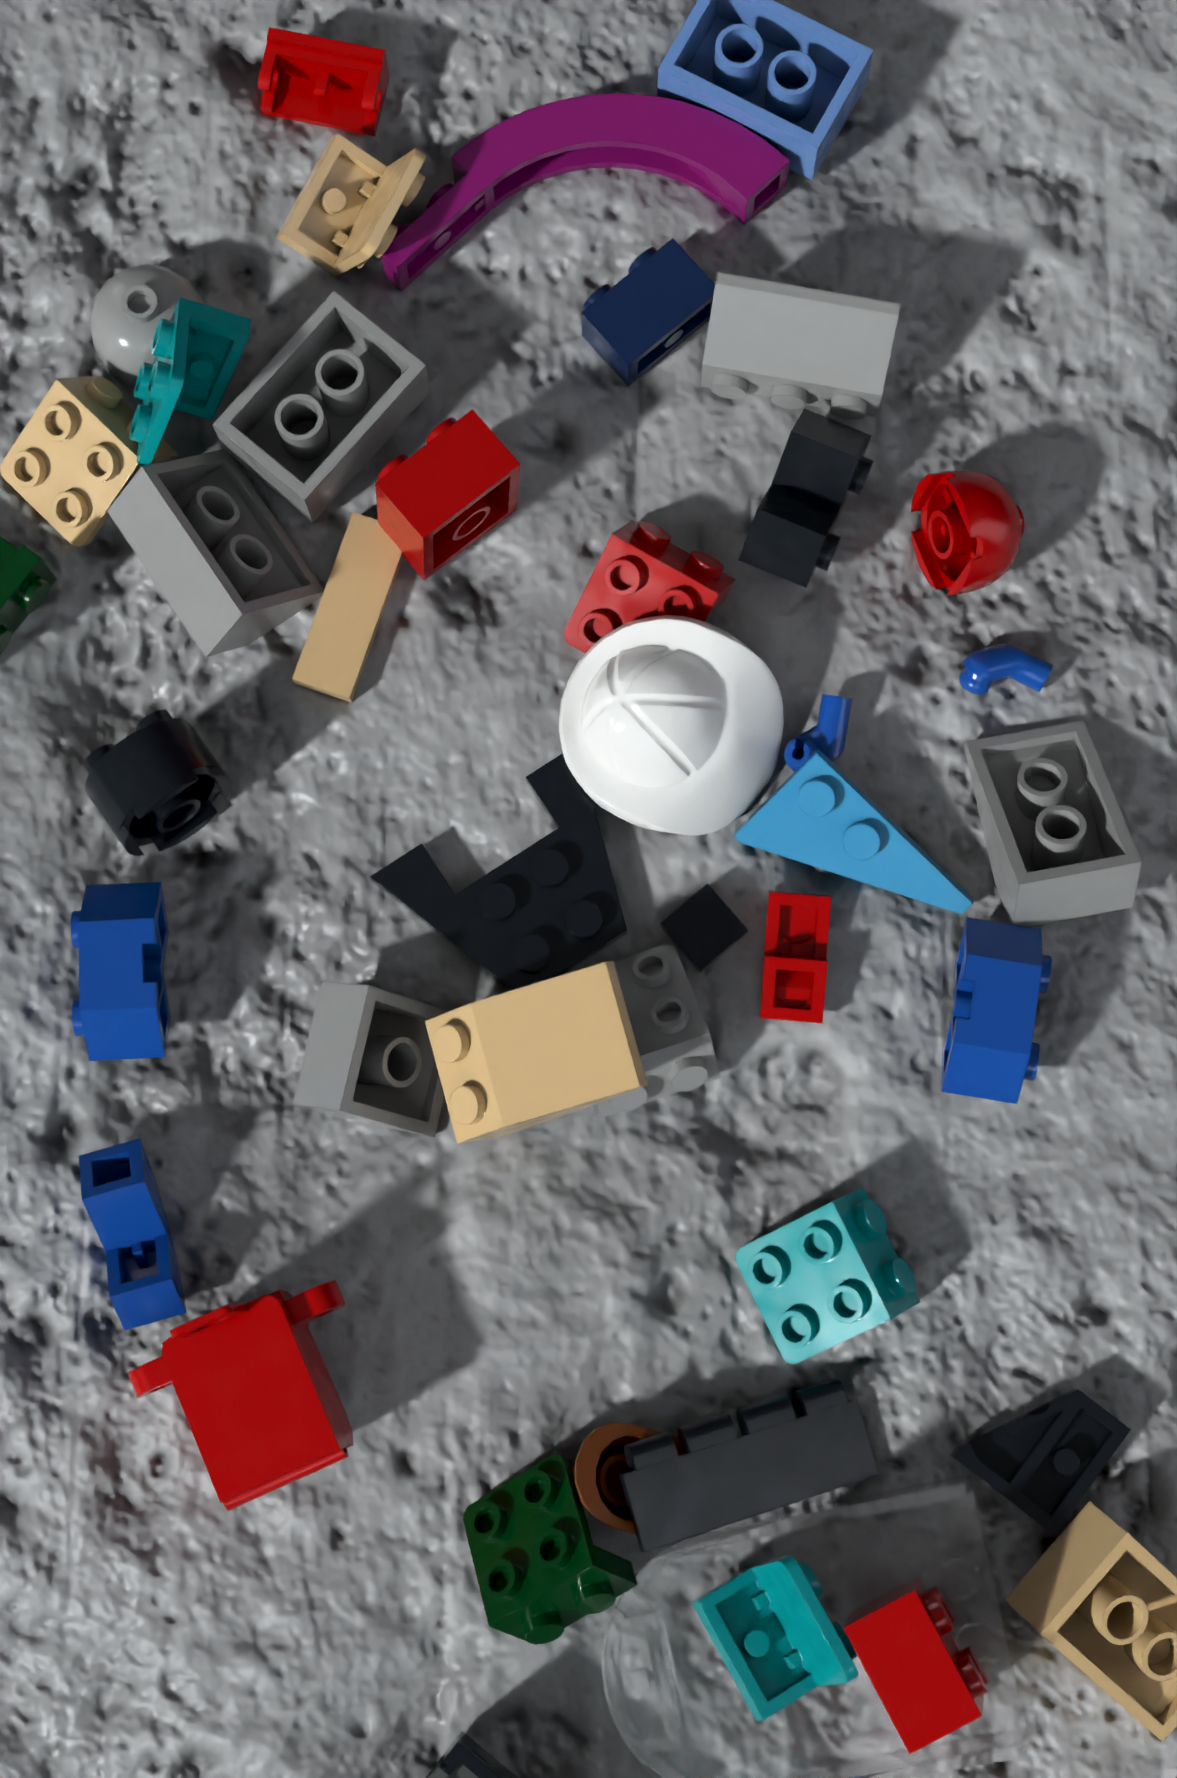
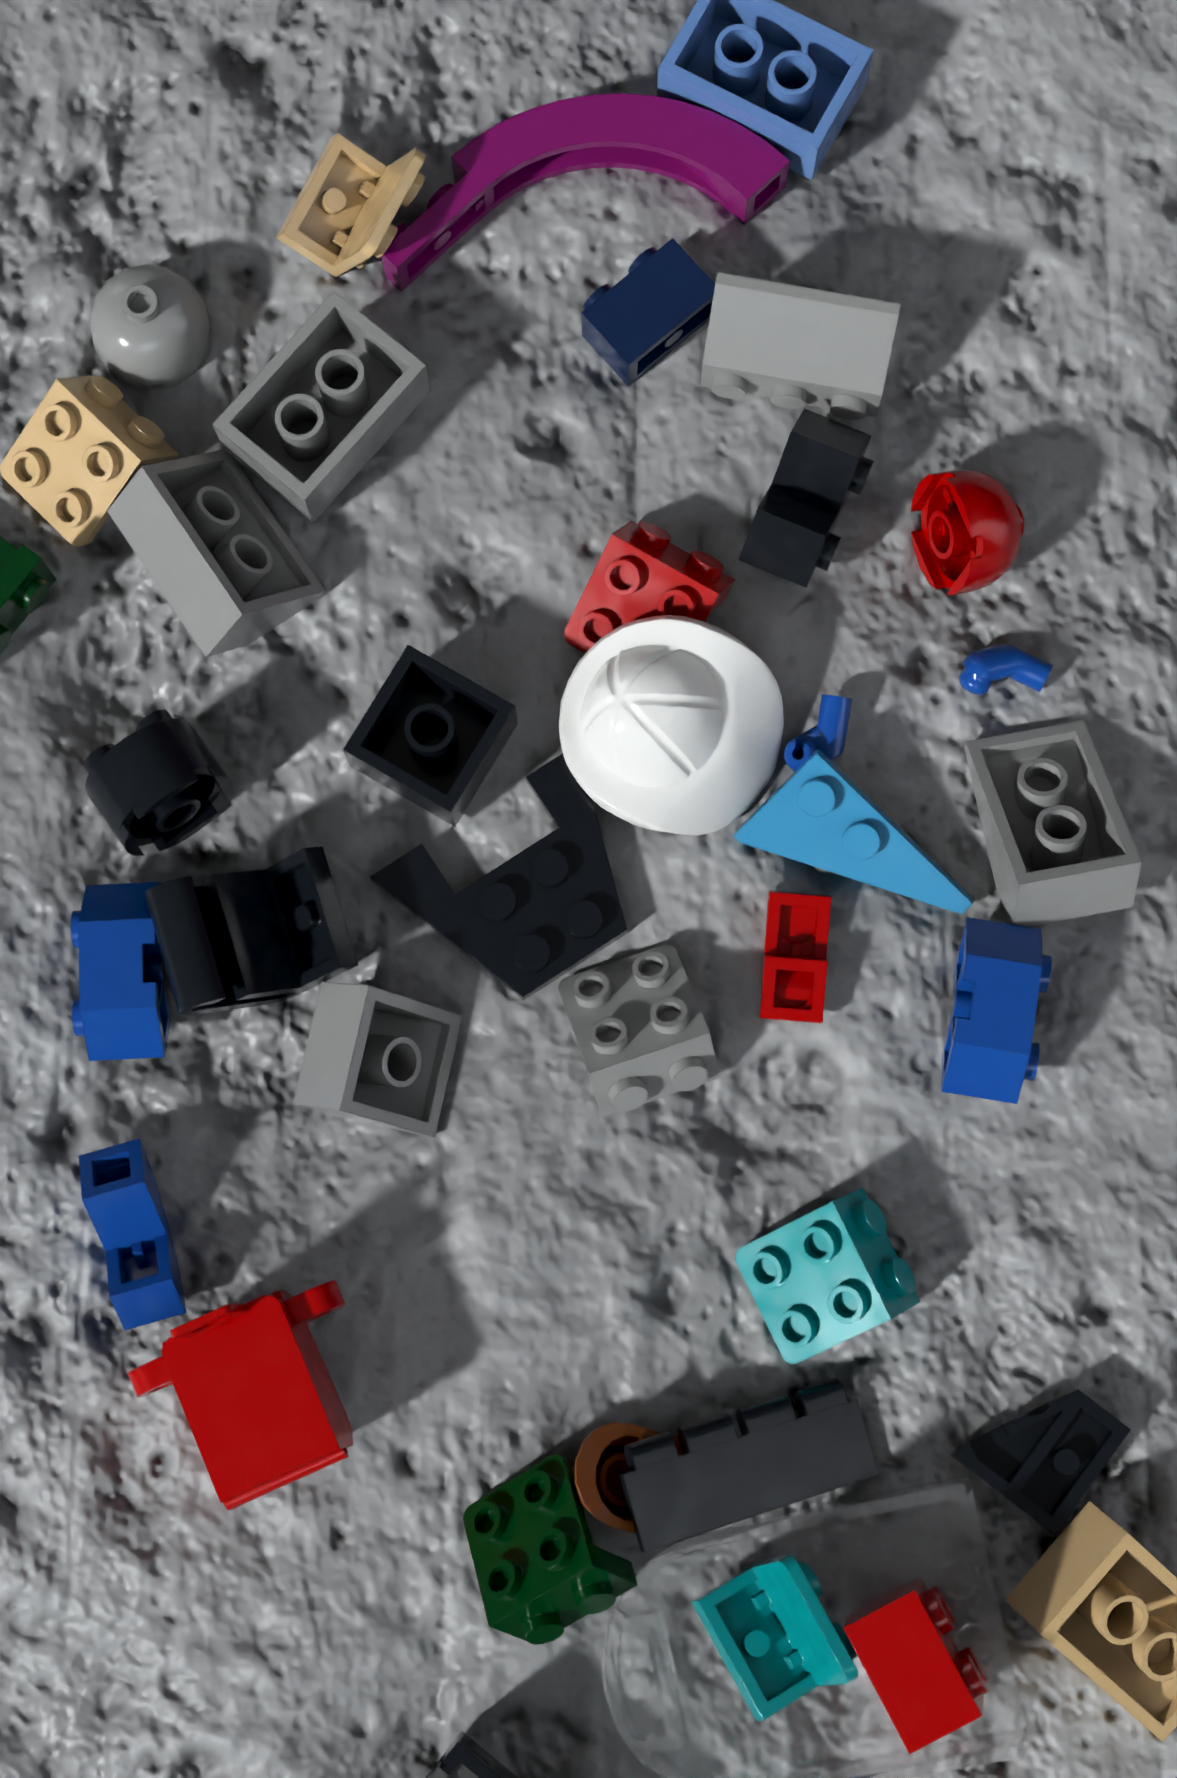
teal bracket [129,297,251,465] -> none
red hinge [258,27,390,137] -> none
tan tile [292,512,404,702] -> none
red brick [375,409,520,581] -> none
tan slope [425,961,648,1144] -> none
black tile [660,884,748,973] -> none
none -> black piece [144,846,358,1016]
none -> black brick [343,645,518,827]

